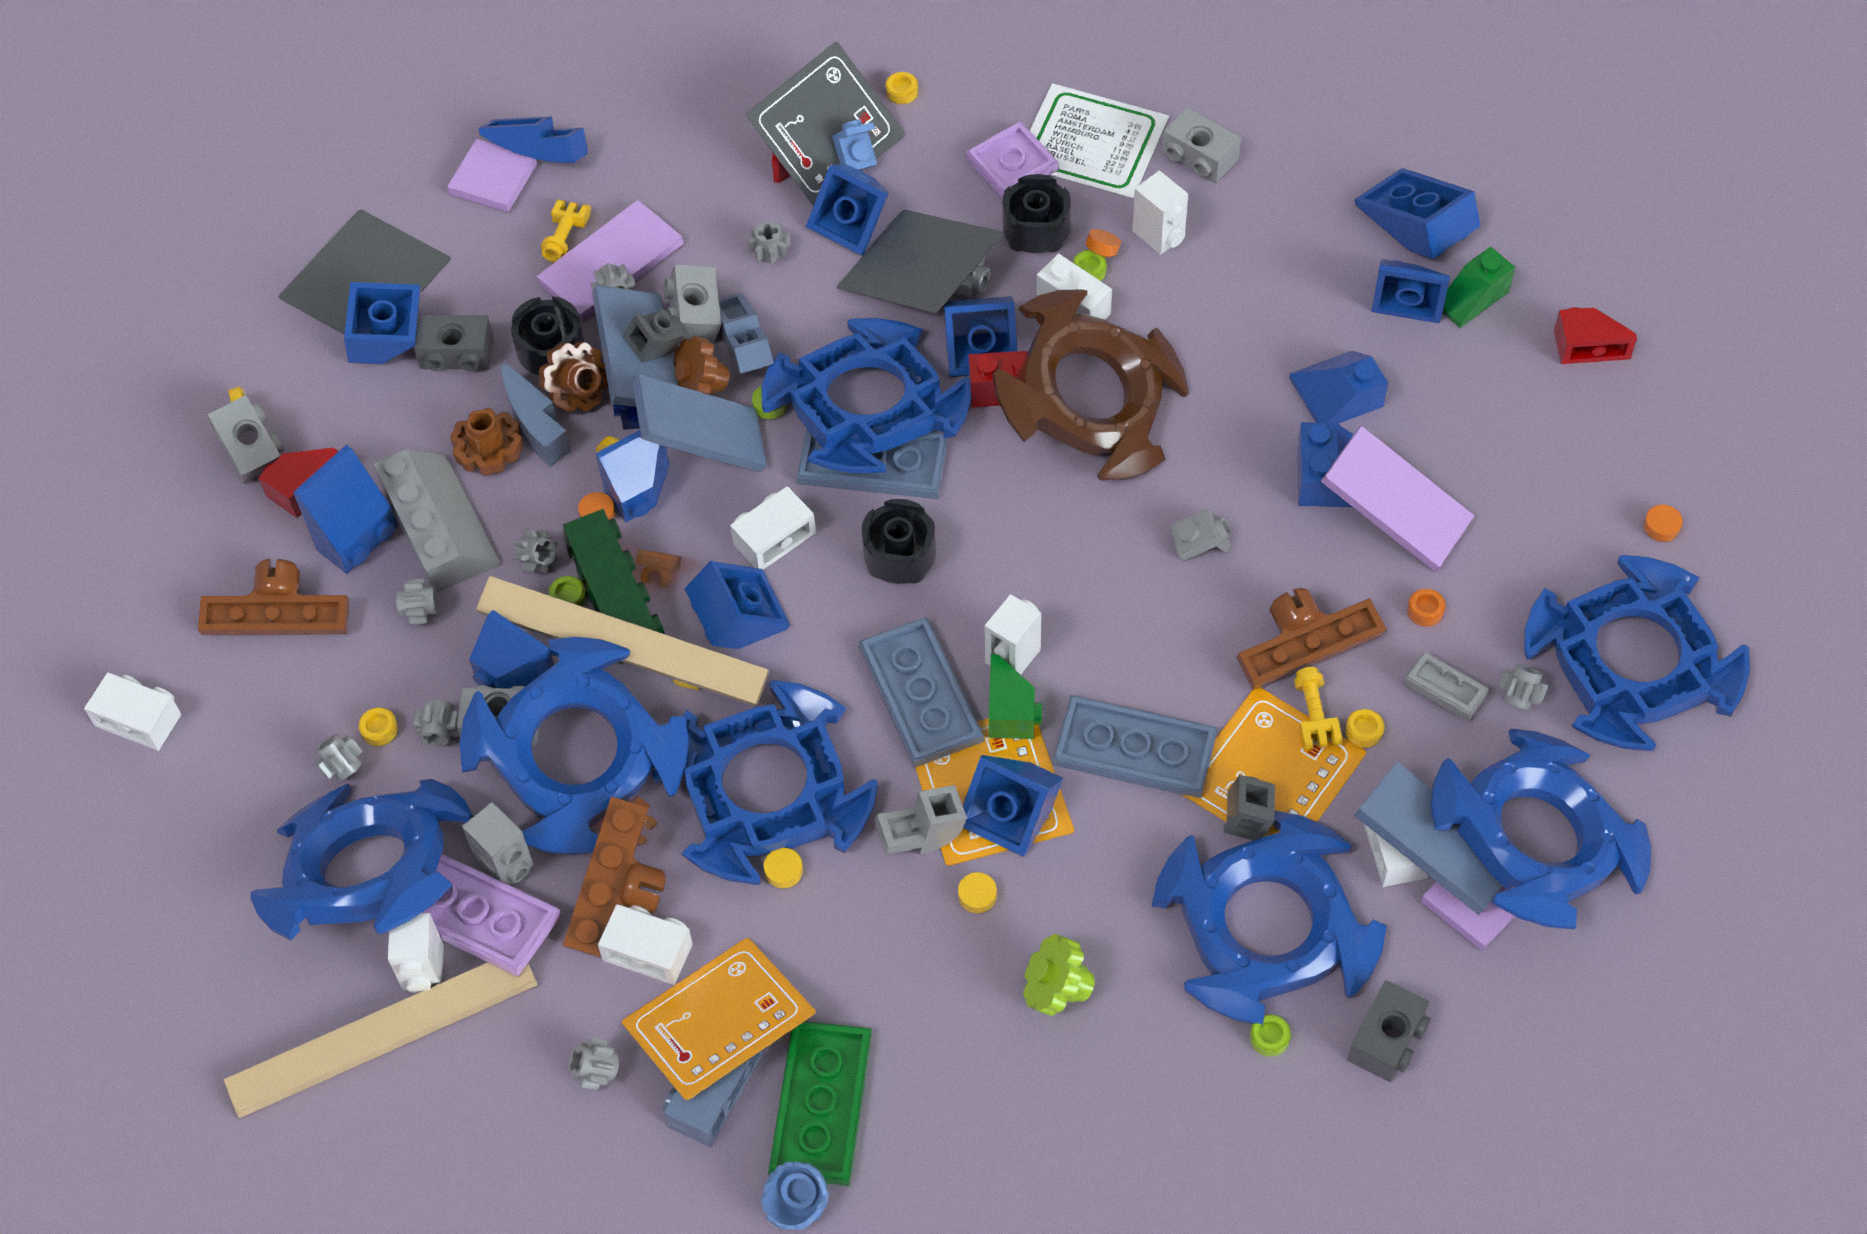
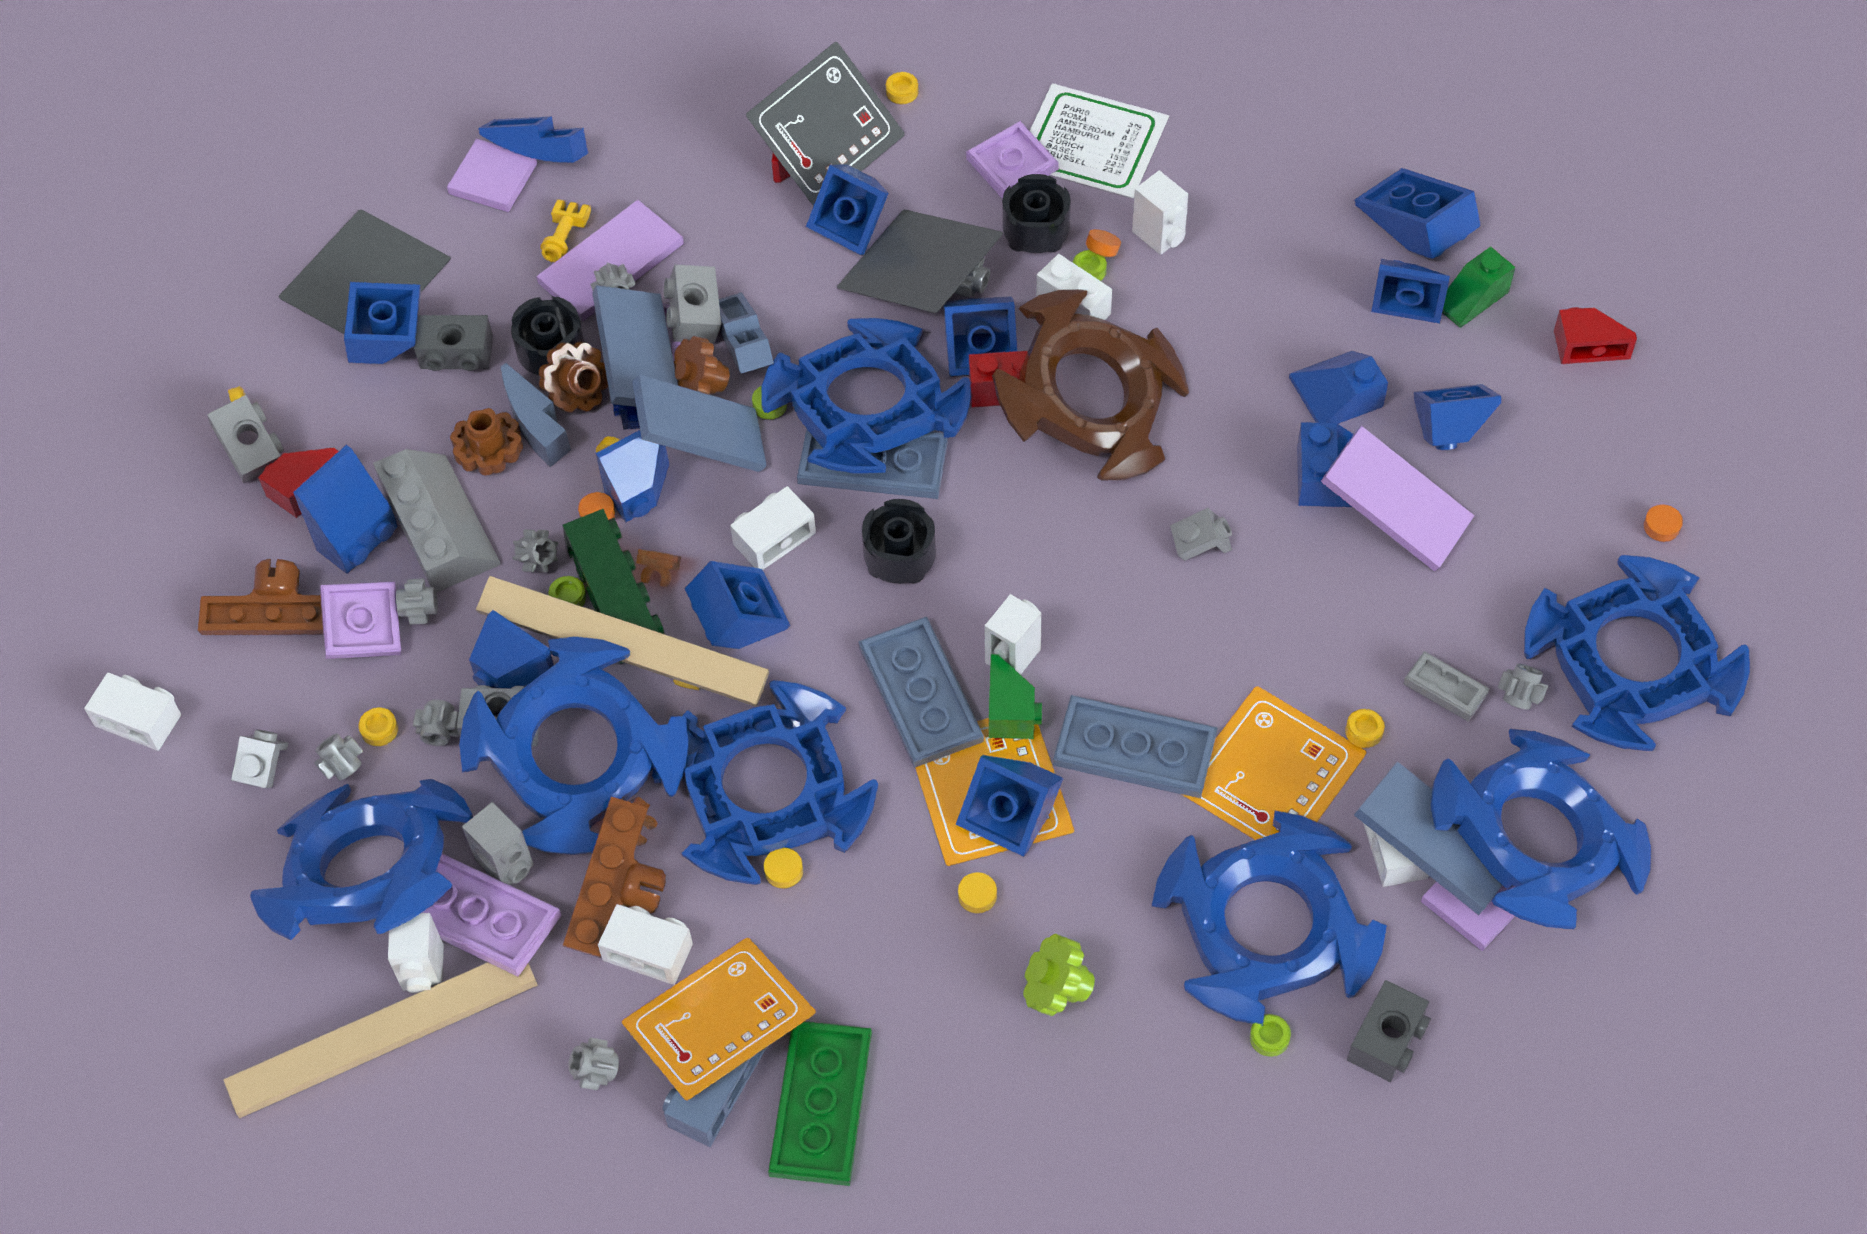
dark grey brick [623,309,684,363] -> none
light grey gear [748,221,791,264] -> none
medium blue hair [761,1161,829,1230] -> none
medium blue bracket [832,119,878,170] -> none
light grey brick [874,785,967,855] -> none
light grey brick [1162,106,1241,183] -> none
dark grey brick [1223,775,1275,841] -> none
dark orange plate [1236,588,1387,690] -> none
yellow hinge [1294,667,1342,750] -> none
orange tile [1407,589,1446,627] -> none
none -> bracket [231,729,288,788]
none -> lavender tile [320,582,401,659]
none -> blue slope [1413,384,1501,450]

